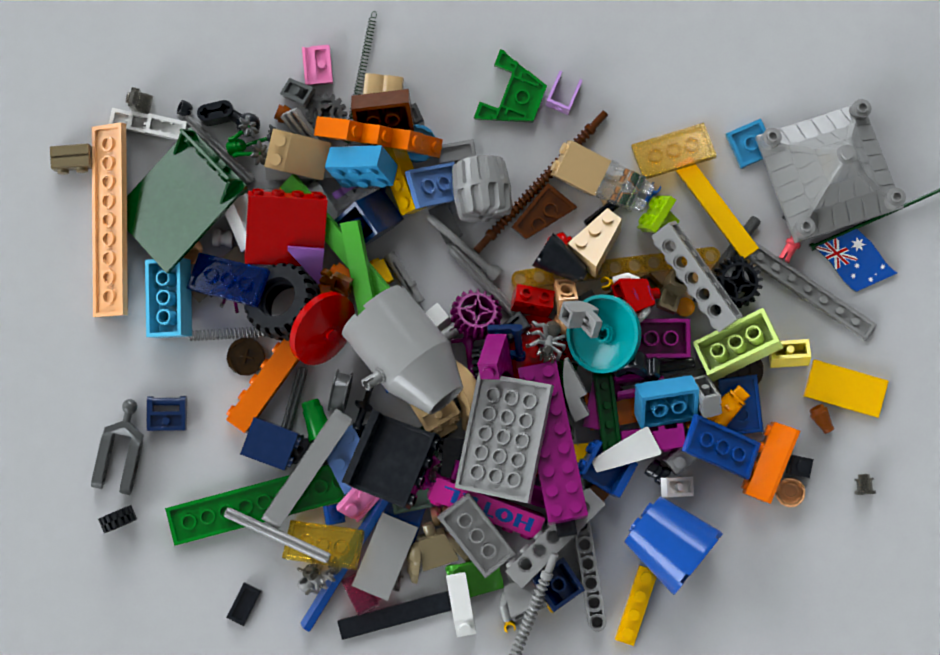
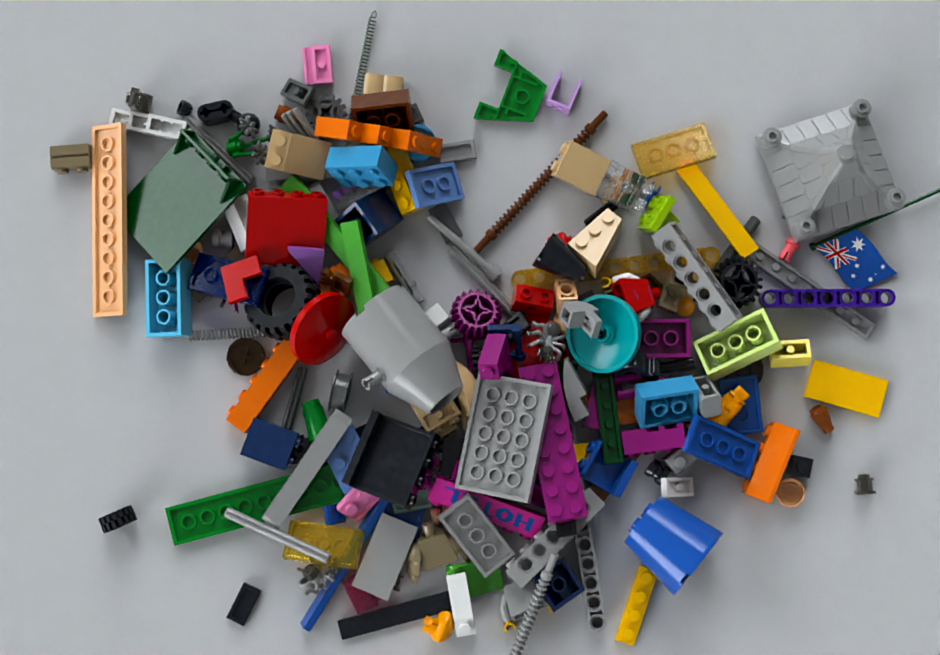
dark grey piece [91,399,144,495] -> none
dark blue plate [147,396,187,431] -> none
black sword [353,373,374,431] -> none
light grey wheel [452,155,512,223] -> none
reddish brown wing [511,183,577,240] -> none
white sticker [592,426,661,472] -> none
dark azure tile [725,118,766,169] -> none
none -> red tile [220,255,263,305]
none -> light orange piece [422,611,455,643]
none -> dark purple beam [758,289,896,308]

